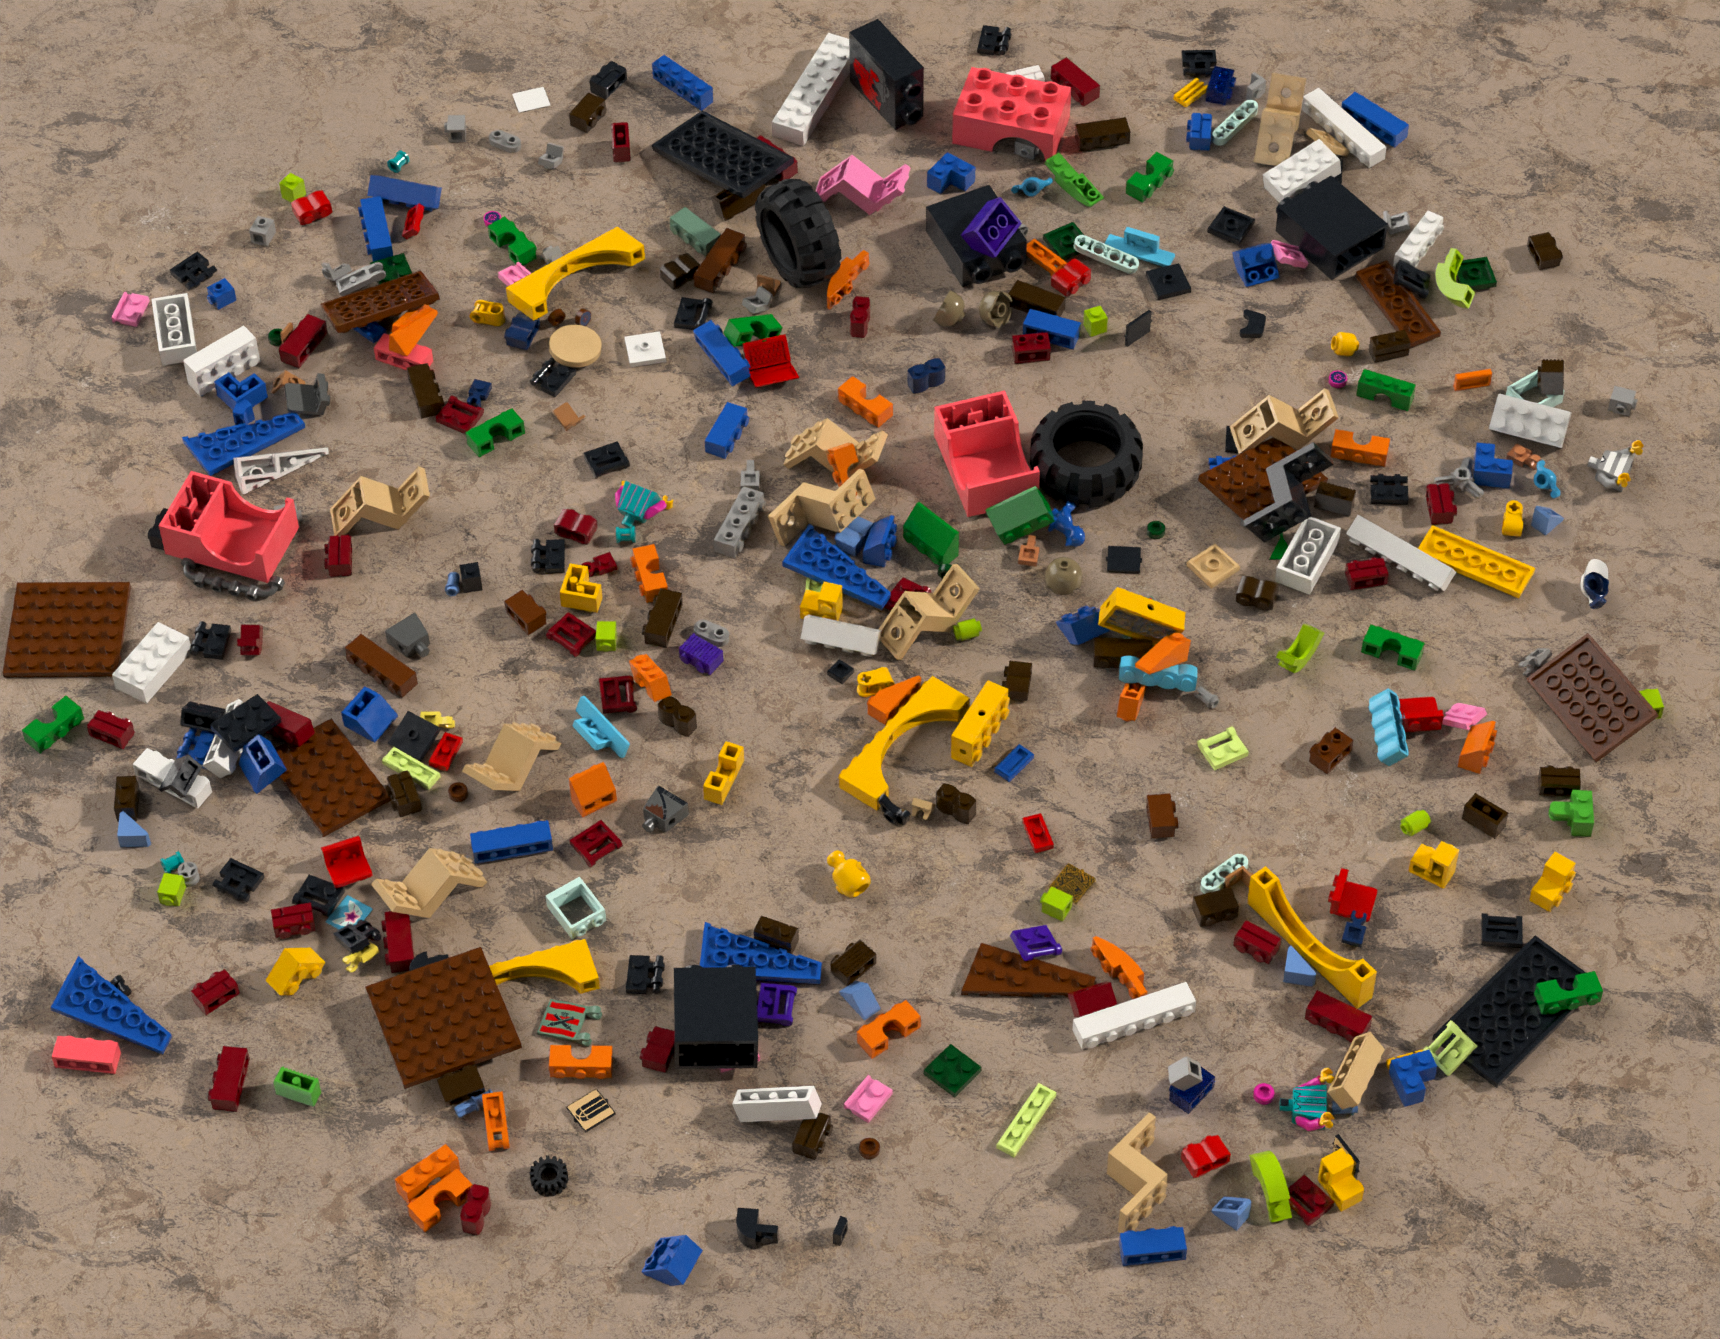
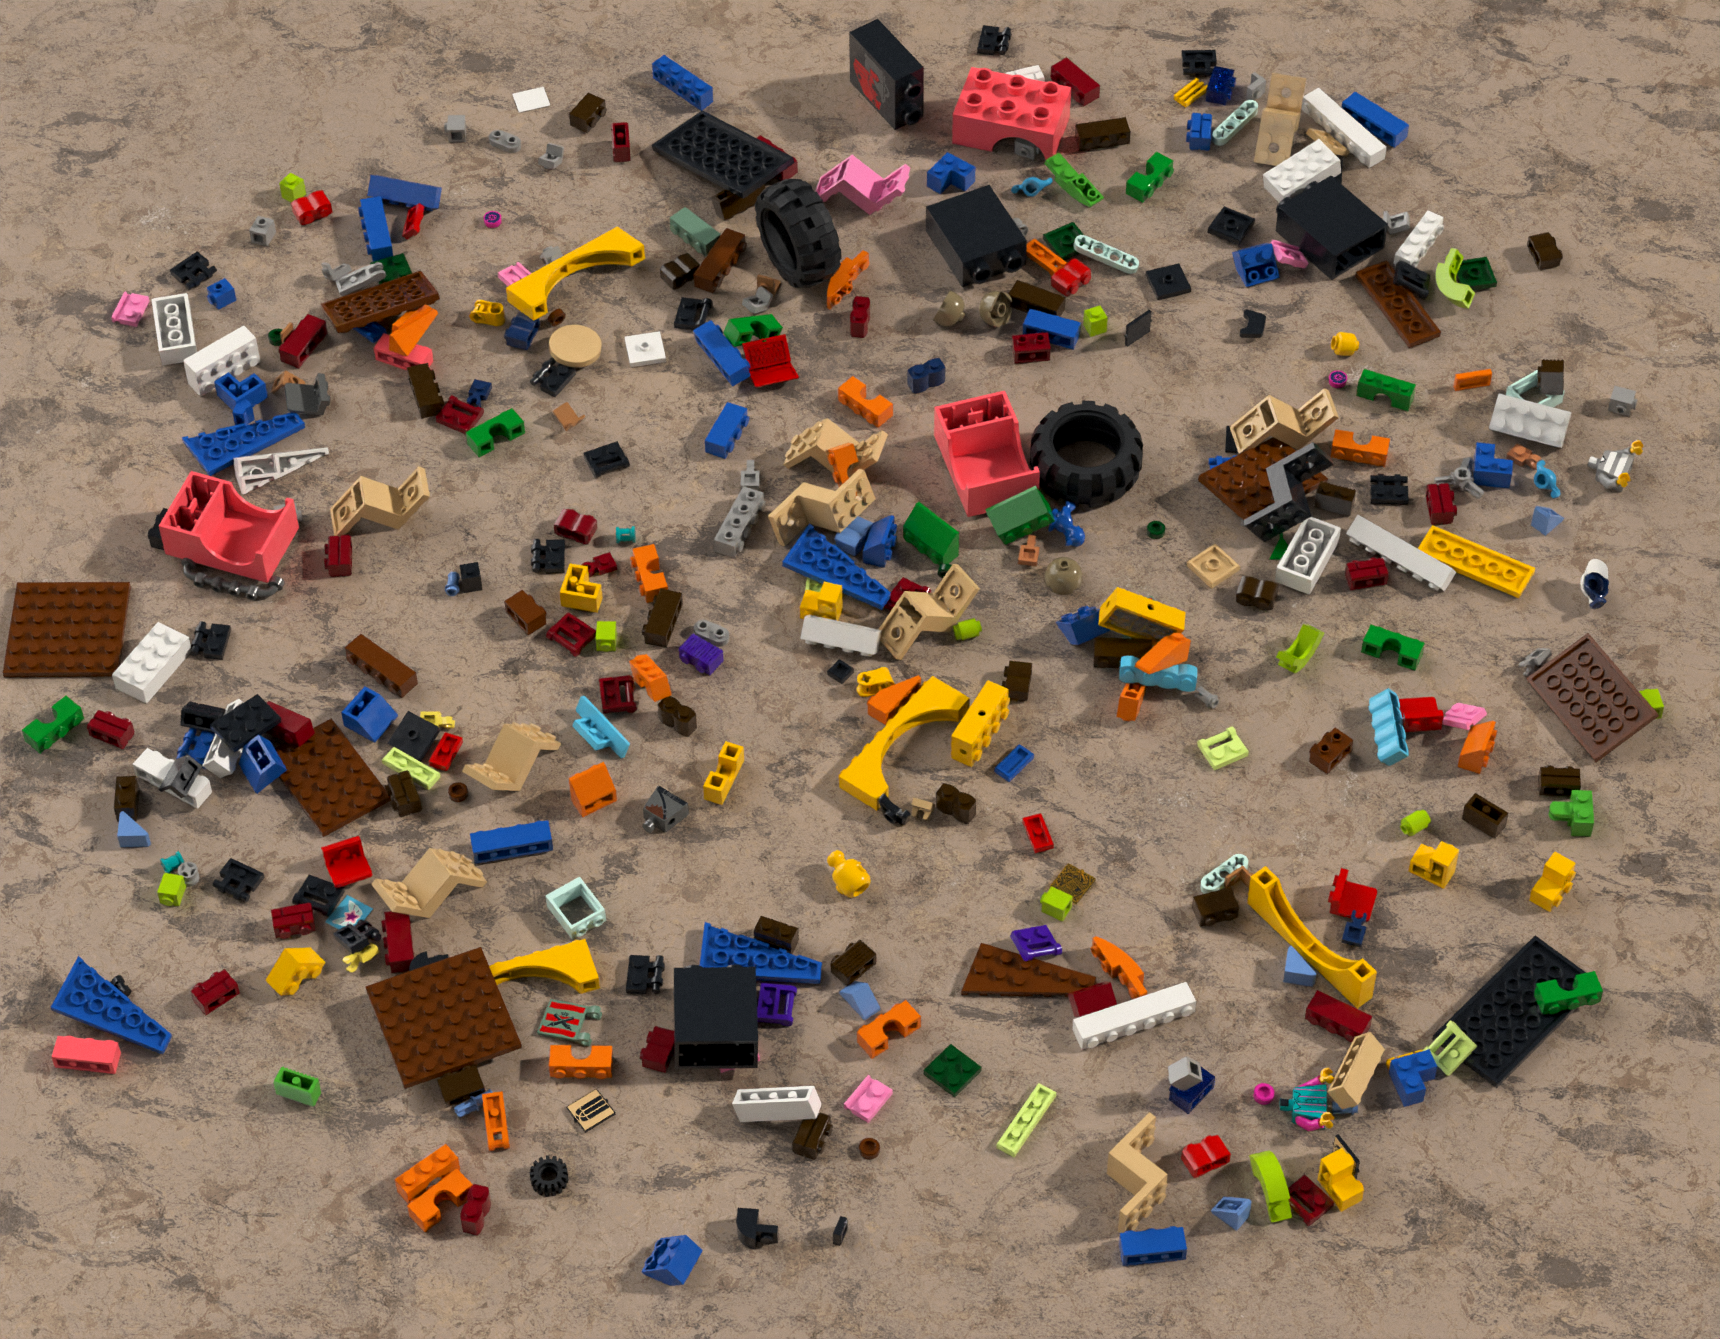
dark red brick [208,1046,250,1112] -> none
dark red brick [237,624,263,655] -> none
dark grey torso [385,612,430,658] -> none
teal bush [387,150,410,173] -> none
green arch [488,216,537,266] -> none
dark red plate [570,820,623,868] -> none
tile [575,308,591,327] -> none
black brick [589,61,627,100] -> none
torso [615,481,673,528] -> none
white brick [772,33,850,146] -> none
dark purple slope [961,197,1022,258] -> none
medium azure bracket [1104,227,1175,267] -> none
black piece [1106,546,1142,574] -> none
reddish brown brick [1146,793,1179,839] -> none
dark red brick [1233,920,1282,964] -> none
dark brown brick [1369,330,1411,363] -> none
black plate [1481,913,1523,948] -> none
yellow piece [1502,500,1523,537] -> none

